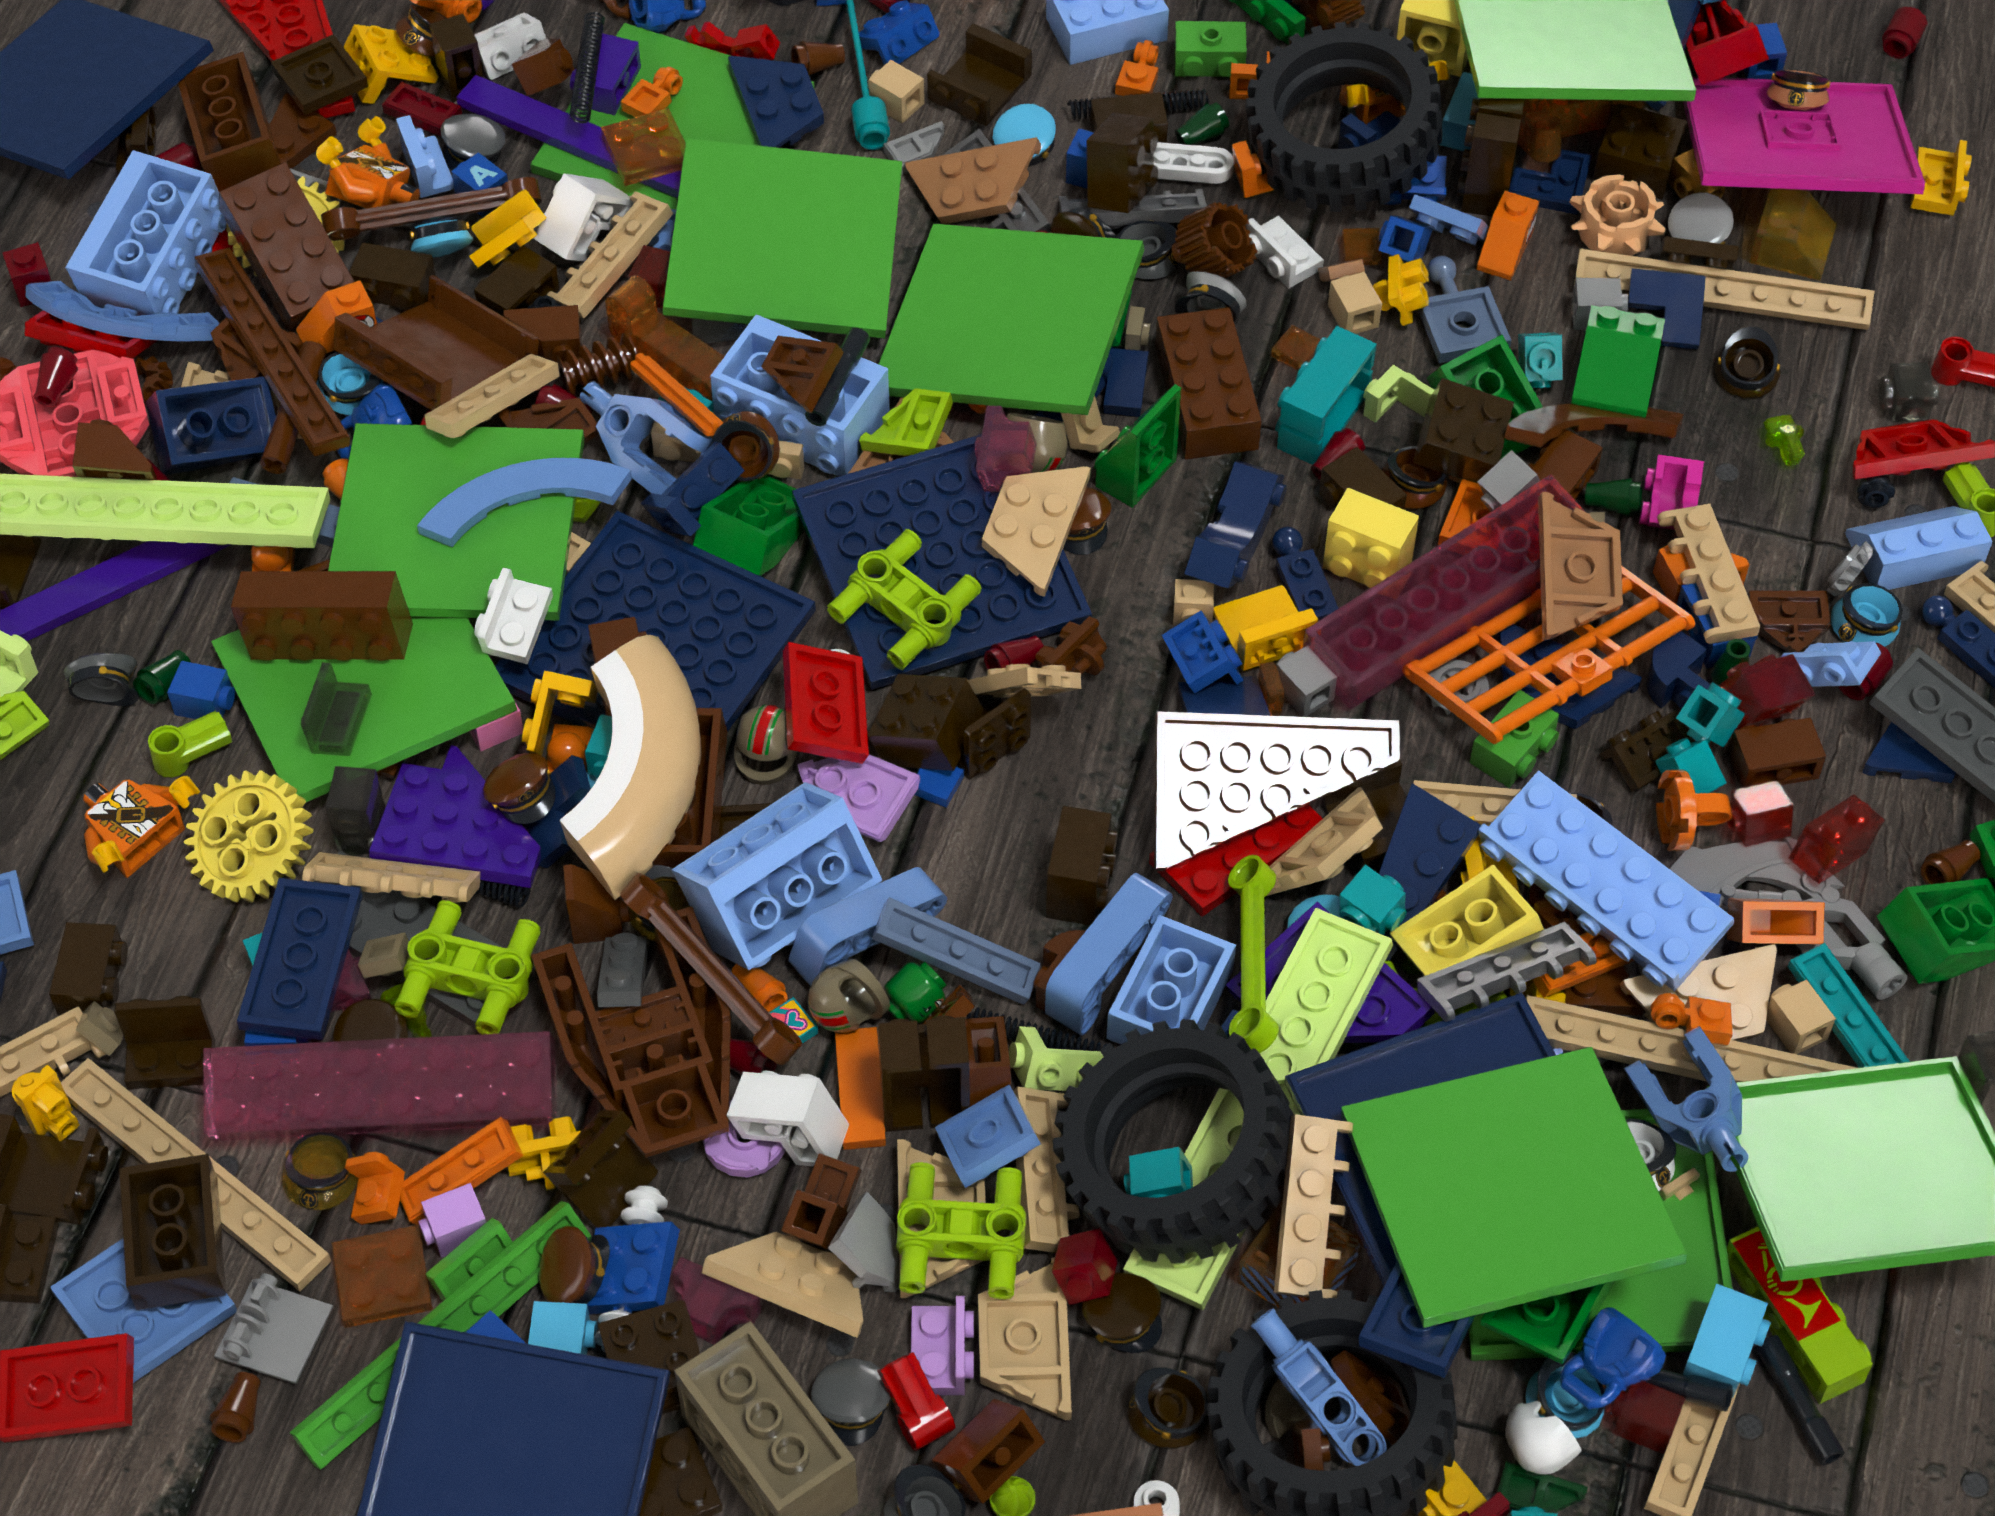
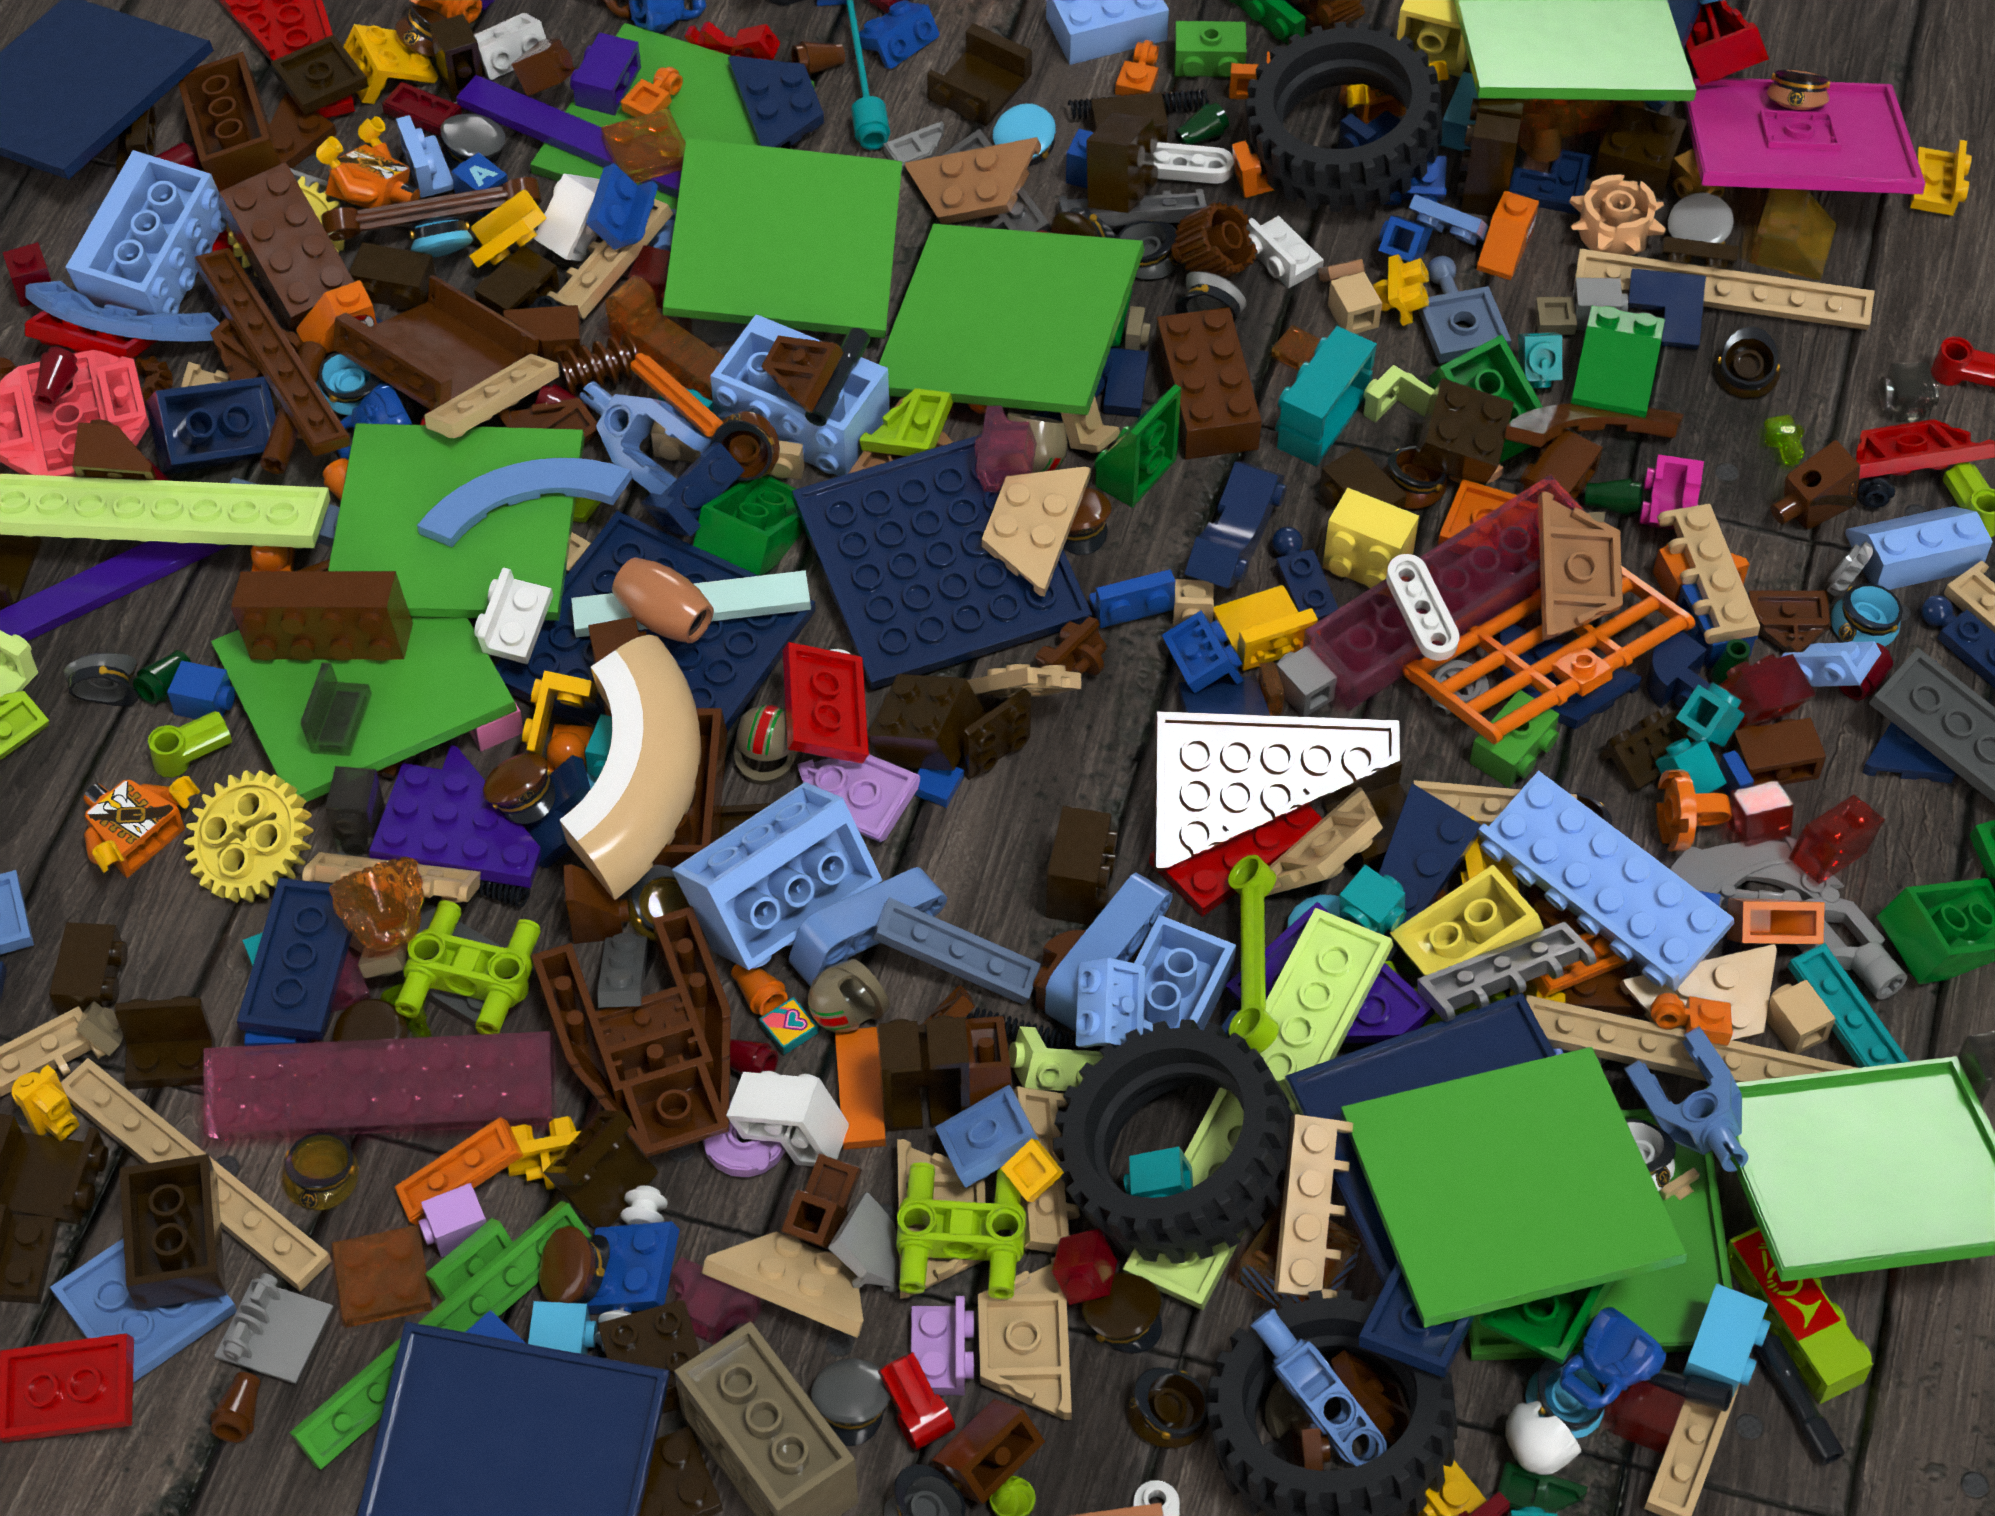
orange bracket [345,1152,405,1225] -> none
black piece [570,12,605,123] -> none
reddish brown piece [620,873,802,1065] -> none
lime piece [827,529,981,670] -> none
tan brick [868,60,924,124] -> none
green head [884,962,947,1024] -> none
dark red cone [984,635,1044,670] -> none
dark red cone [1311,428,1366,480] -> none
clear orange tile [1342,228,1382,265] -> none
light grey brick [1478,450,1544,520] -> none
blue brick [1743,23,1787,79] -> none
dark red brick [1882,6,1928,59] -> none
reddish brown cone [1921,840,1980,885] -> none
none -> clear orange hair [329,857,424,952]
none -> light aqua tile [571,570,811,637]
none -> blue bracket [586,163,658,250]
none -> nougat piece [612,557,714,643]
none -> yellow tile [1001,1139,1064,1202]
none -> light blue bracket [1076,958,1145,1049]
none -> blue bracket [1089,569,1176,628]
none -> white plate [1386,554,1459,661]
none -> dark tan plate [1535,297,1577,335]
none -> blue tile [1719,750,1754,808]
none -> reddish brown torso [1770,440,1860,529]

